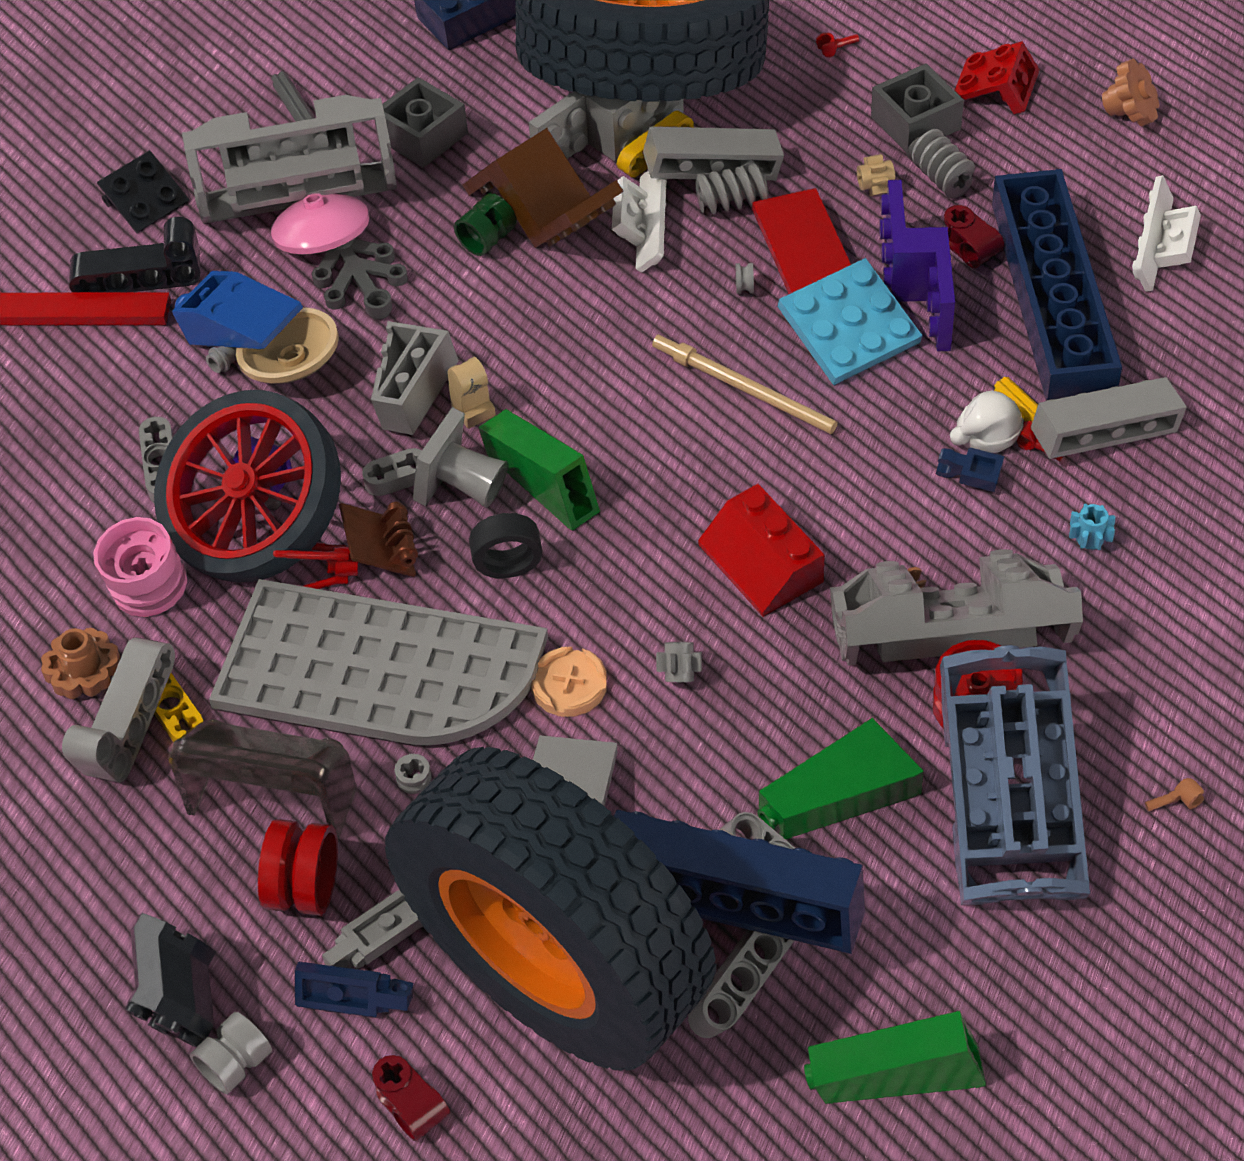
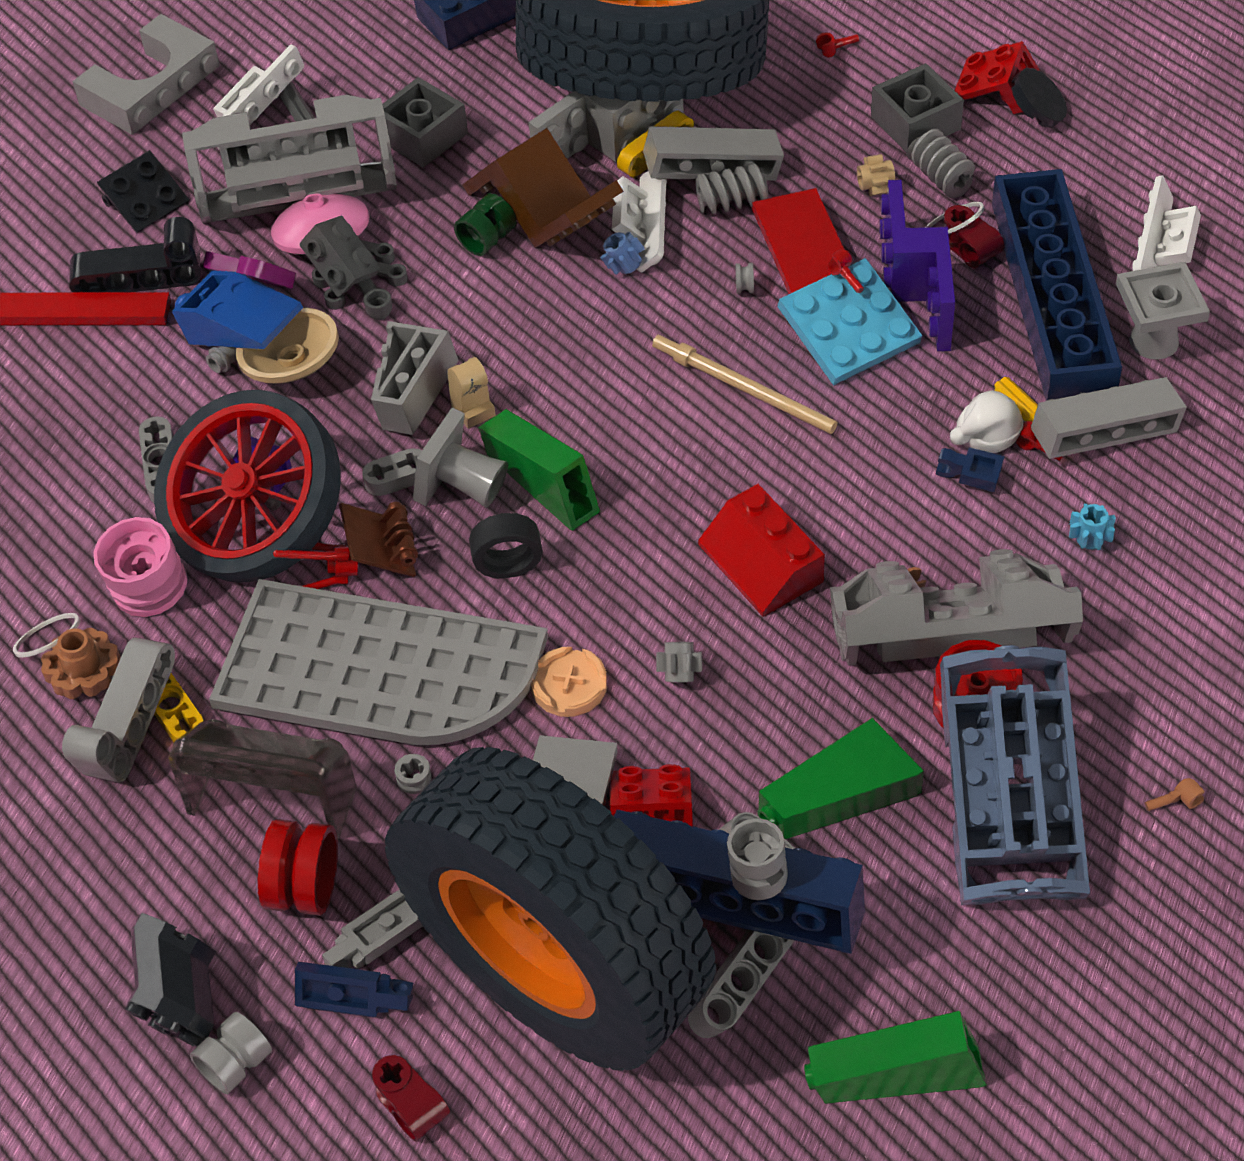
nougat plant [1102,58,1159,127] -> none
none -> white piece [13,613,80,658]
none -> light grey arch [72,14,220,135]
none -> magenta beam [202,251,296,289]
none -> white bracket [213,44,304,149]
none -> dark grey bracket [300,215,381,297]
none -> medium blue gear [600,232,645,275]
none -> red bracket [610,764,693,826]
none -> light grey wheel [727,818,788,900]
none -> red hand [827,249,864,293]
none -> white piece [925,202,985,234]
none -> black tile [1012,68,1067,127]
none -> light grey plant [1116,262,1210,359]

